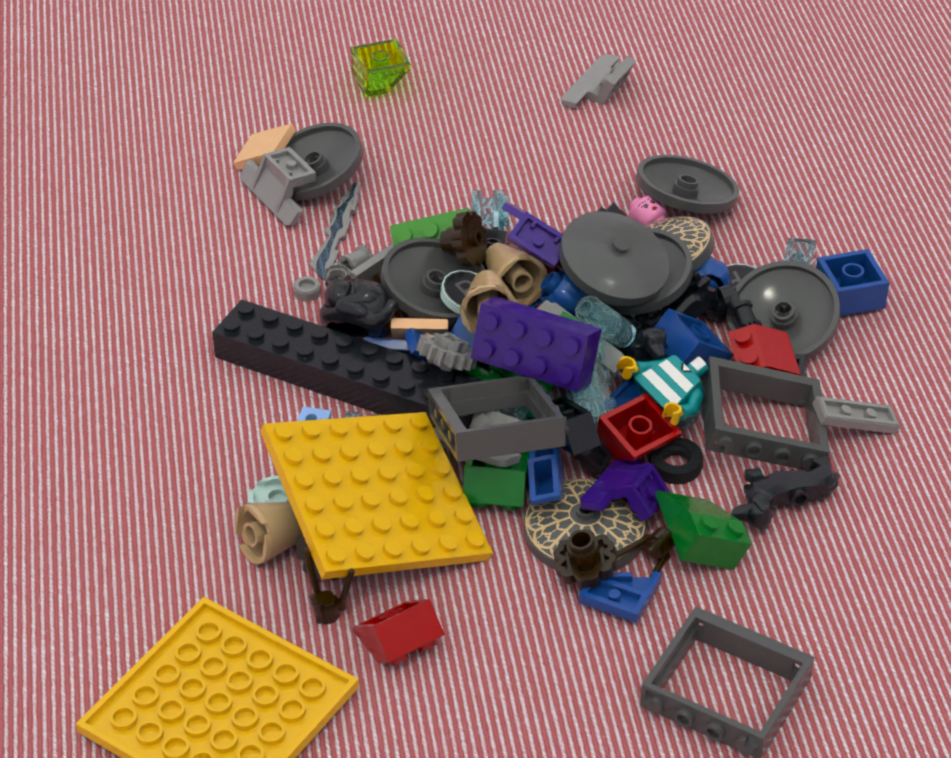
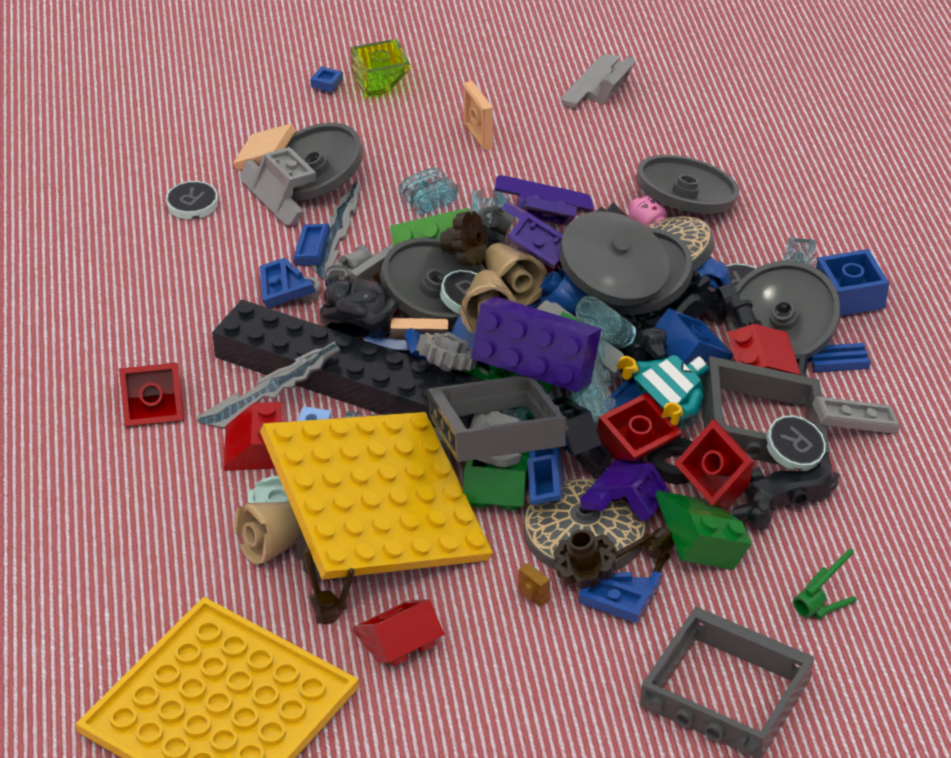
none -> red slope [119,362,183,426]
none -> tile [166,181,218,220]
none -> light grey sword [196,341,340,428]
none -> red slope [223,402,284,471]
none -> blue wing [260,258,316,308]
none -> blue tile [293,223,331,266]
none -> blue plate [310,66,343,92]
none -> clear light blue brick [398,167,459,214]
none -> light nougat tile [464,81,493,150]
none -> dark grey connector [476,206,515,234]
none -> dark purple plate [494,175,594,226]
none -> pearl gold plate [518,563,550,607]
none -> red slope [674,419,754,508]
none -> tile [766,415,826,471]
none -> green plant [793,549,857,619]
none -> blue tile [809,343,871,372]

